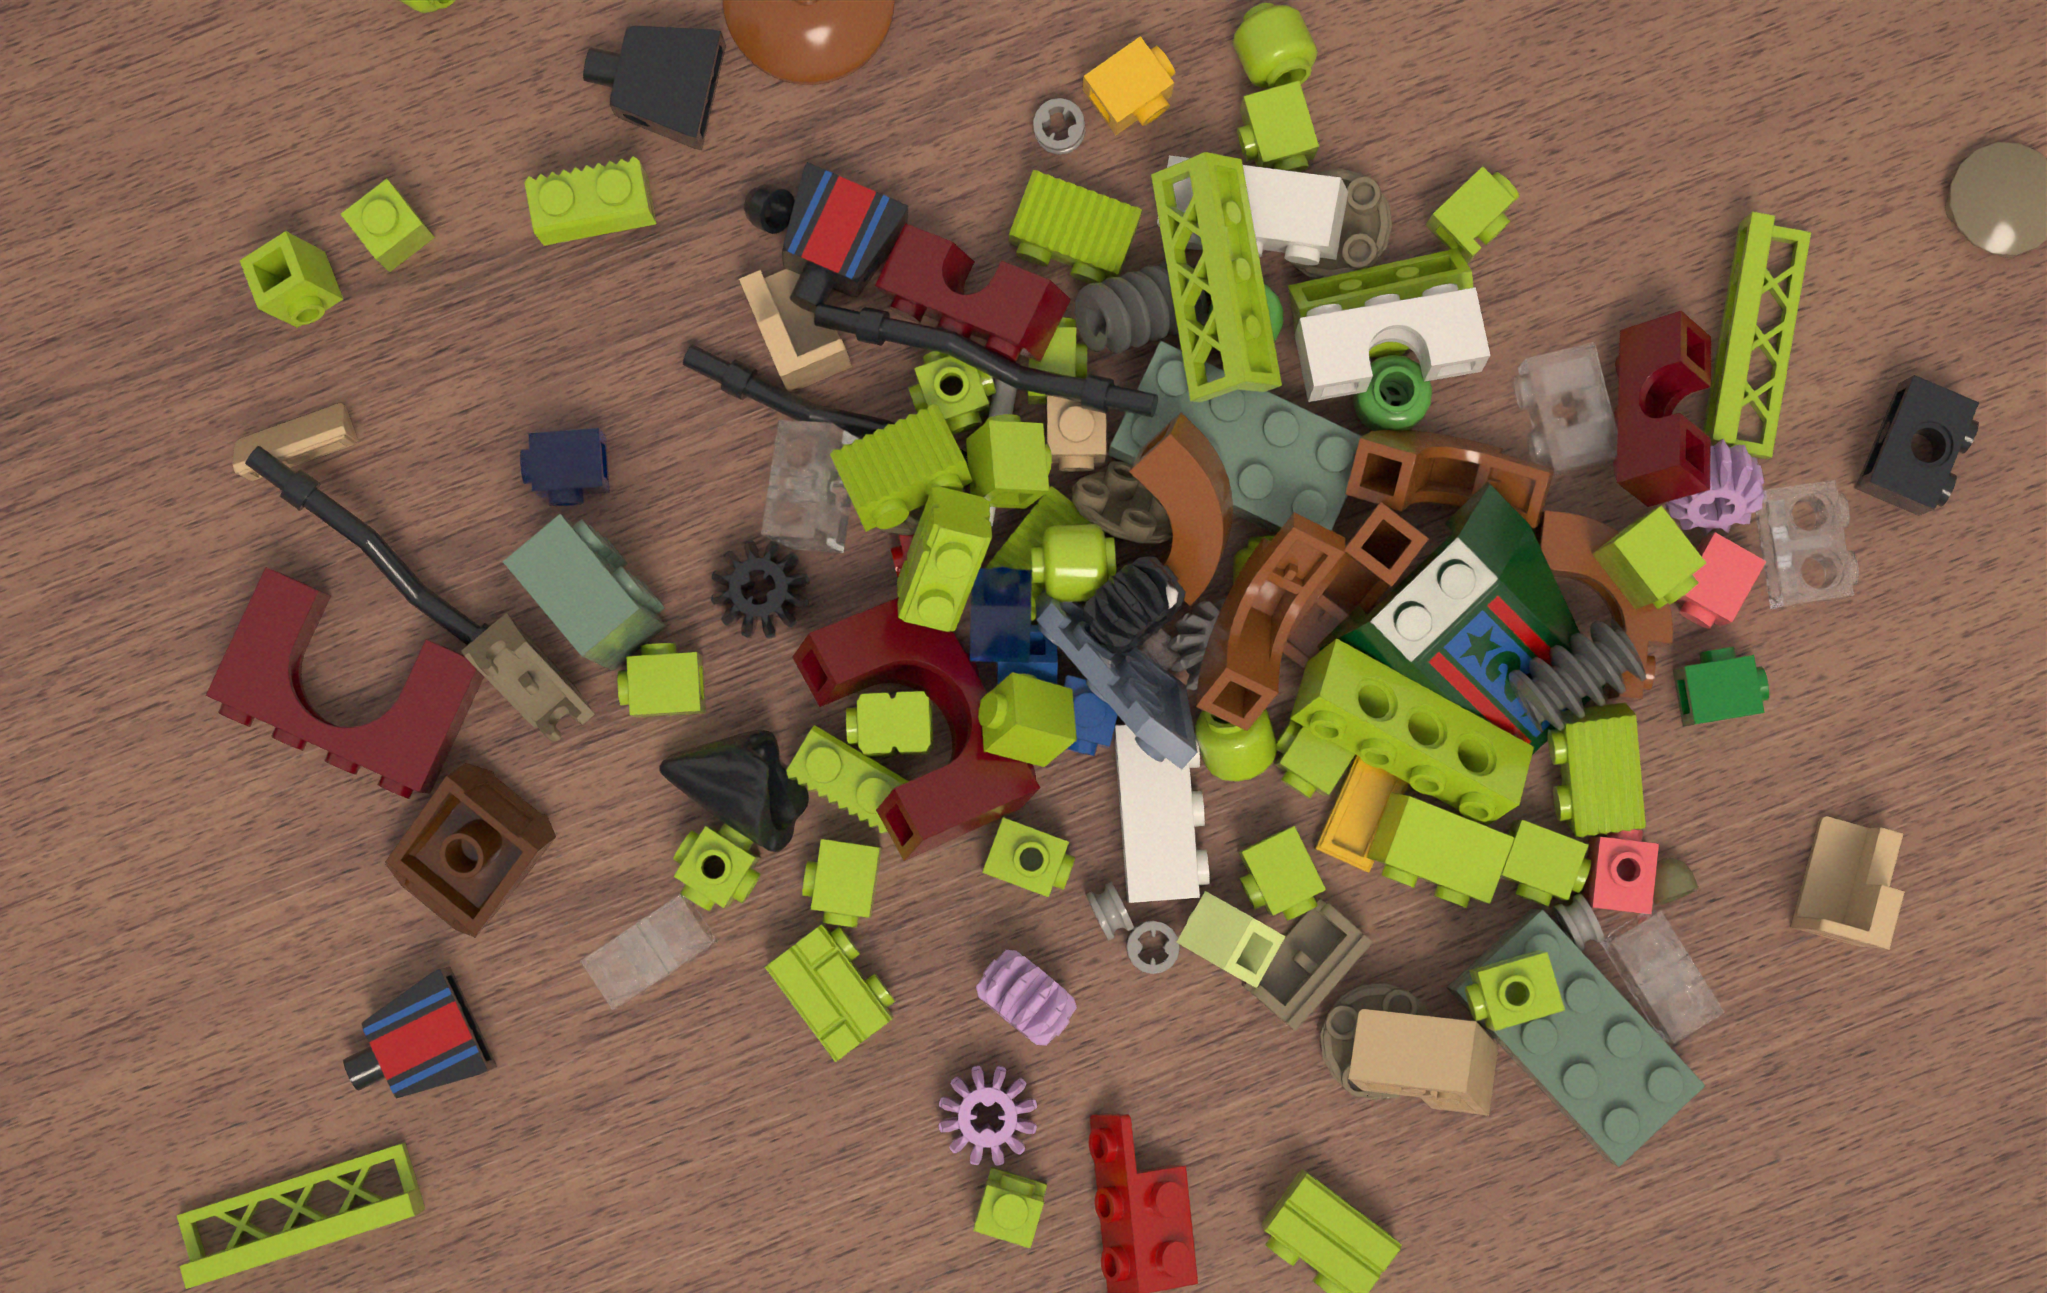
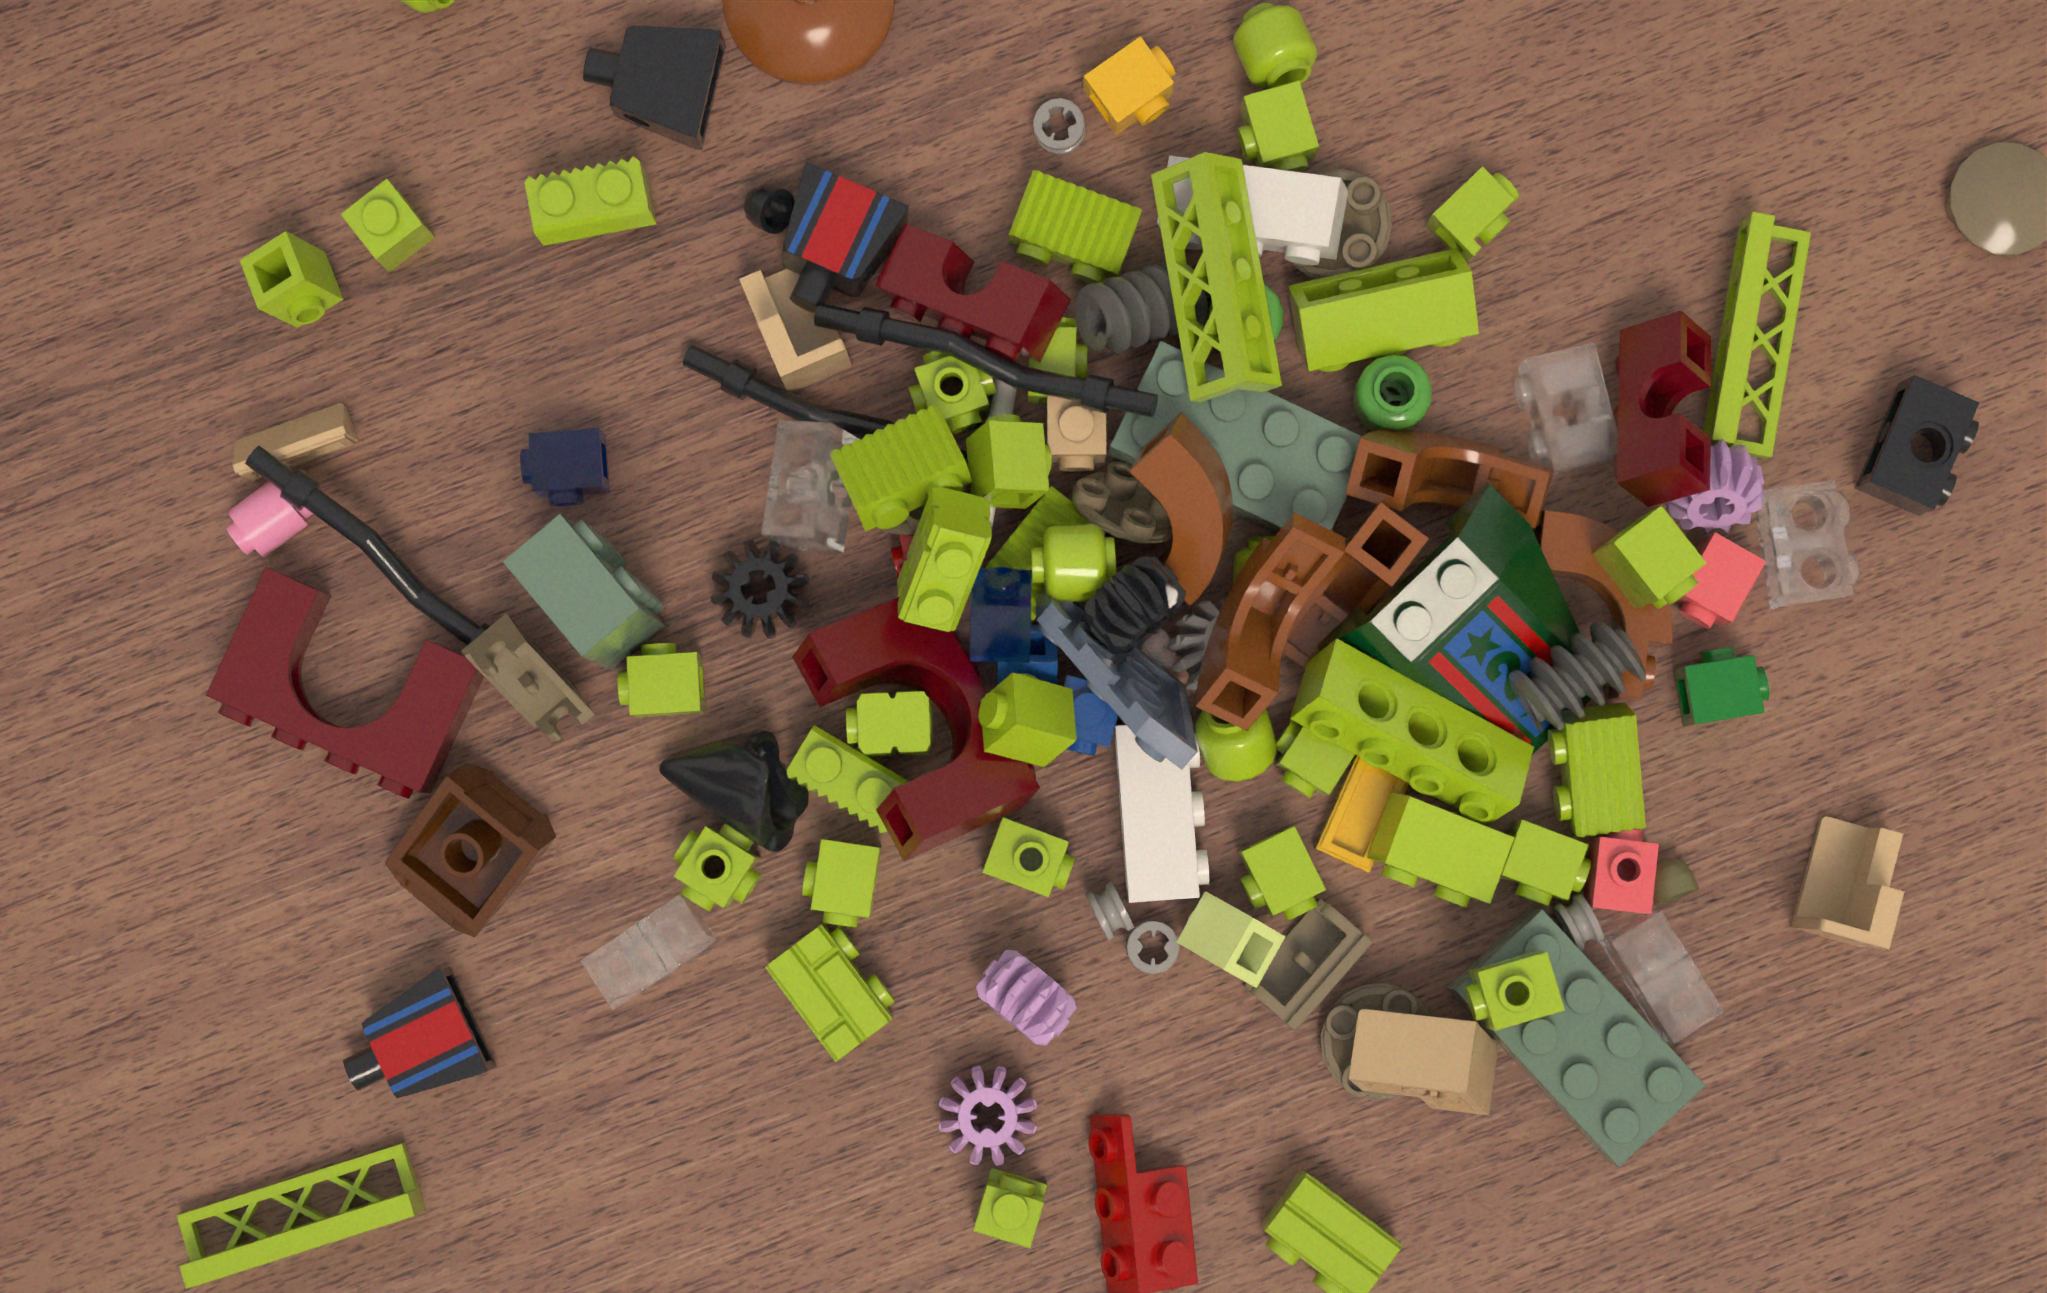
white arch [1295,284,1490,402] -> none
none -> bright pink brick [226,481,313,557]

